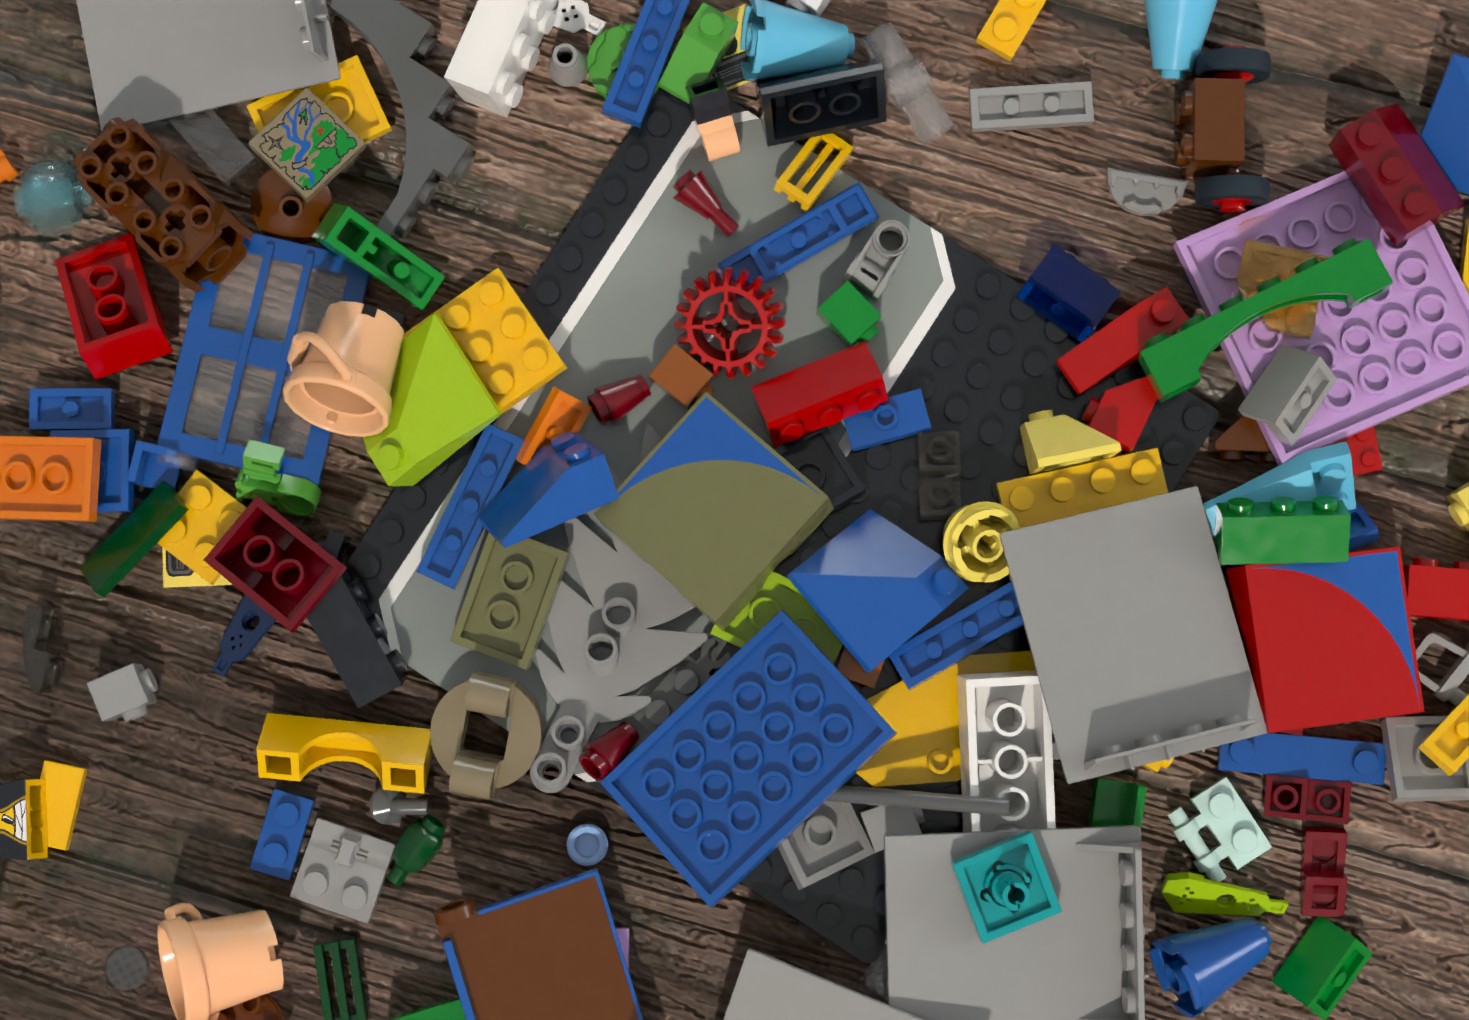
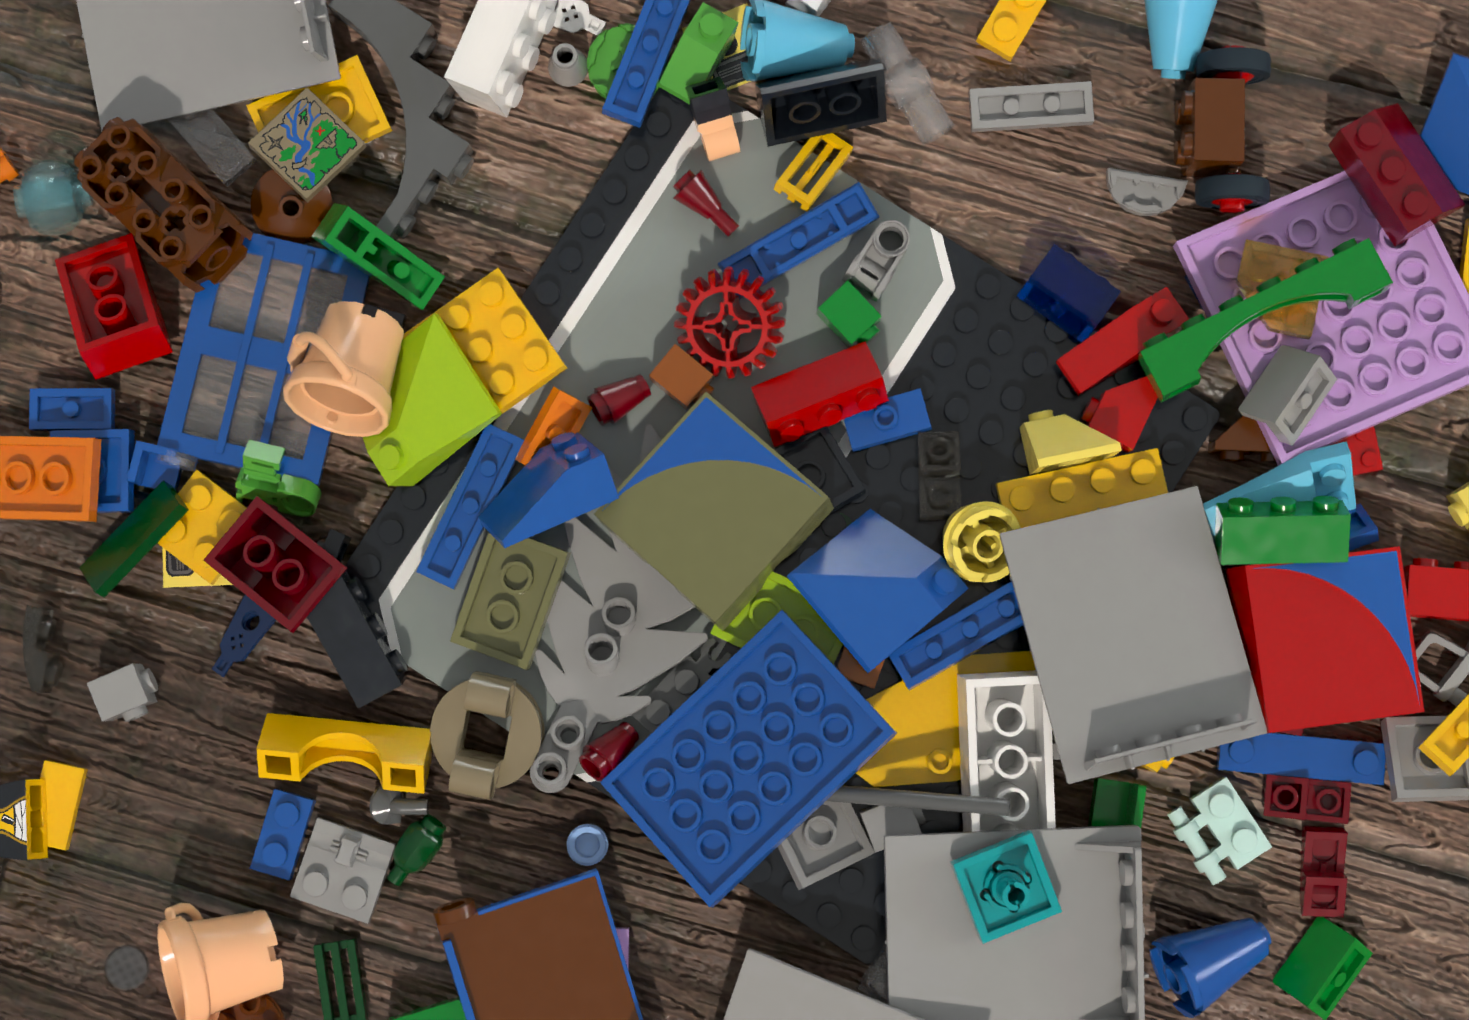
lime piece [1161,872,1289,916] -> none

